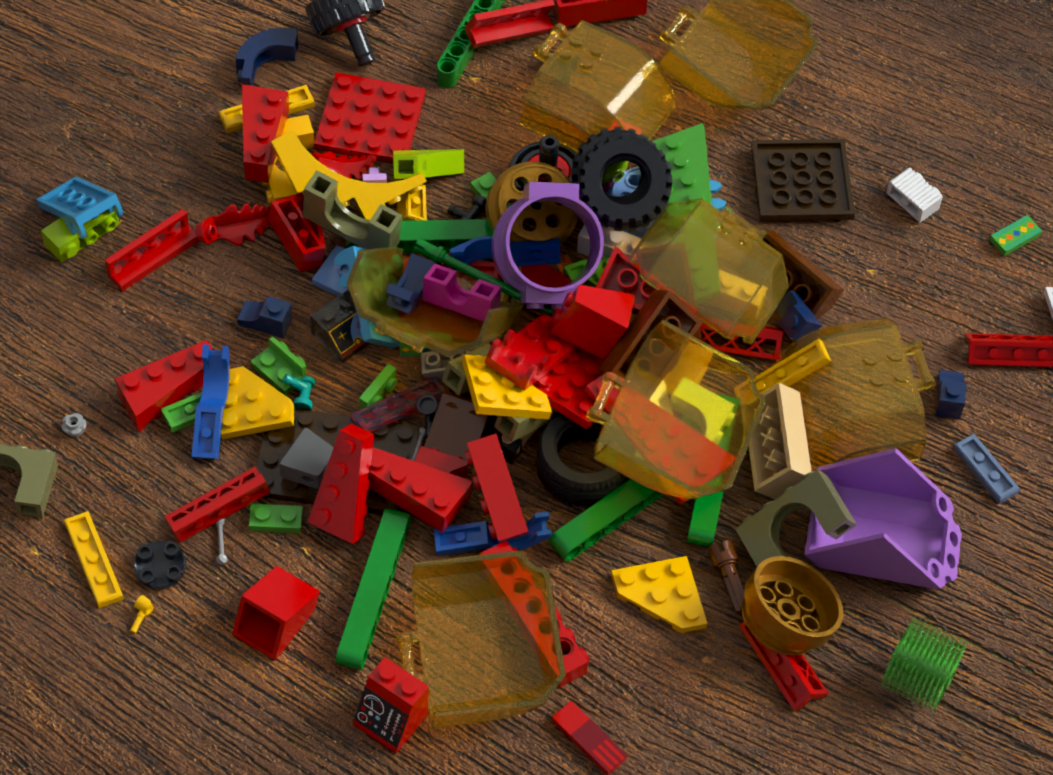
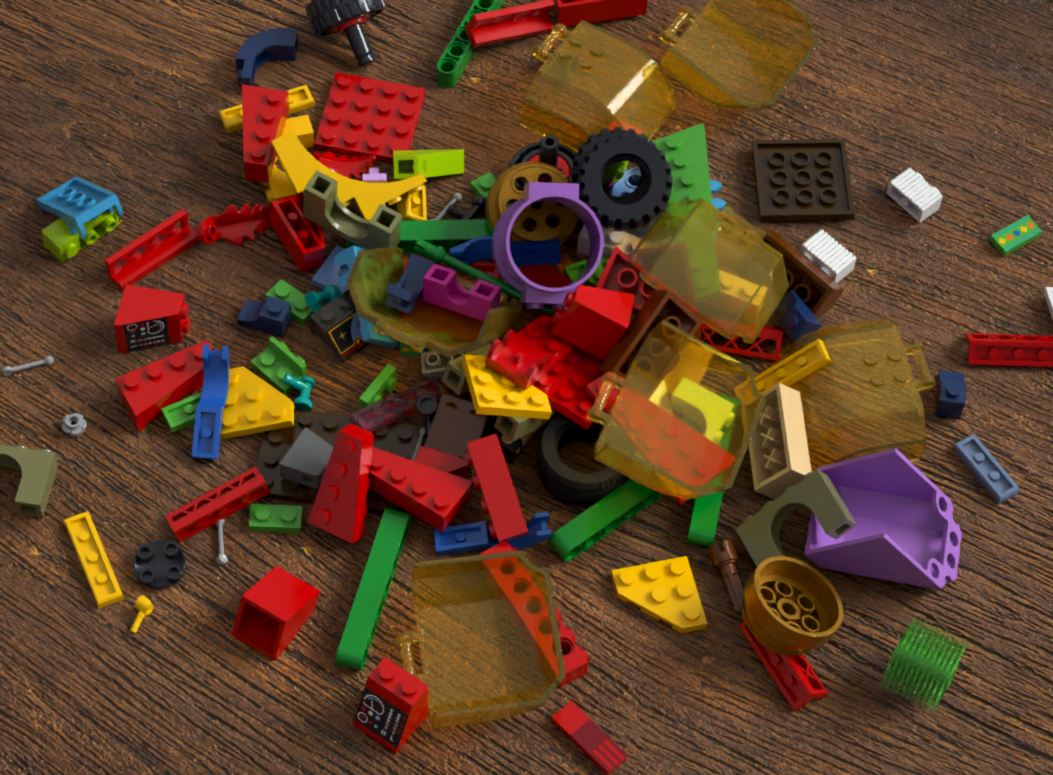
none -> light grey hinge [2,356,54,376]
none -> red slope [114,284,191,353]
none -> bright green plate [265,279,313,325]
none -> teal piece [305,285,341,323]
none -> light grey hinge [430,193,462,220]
none -> white brick [800,229,856,283]

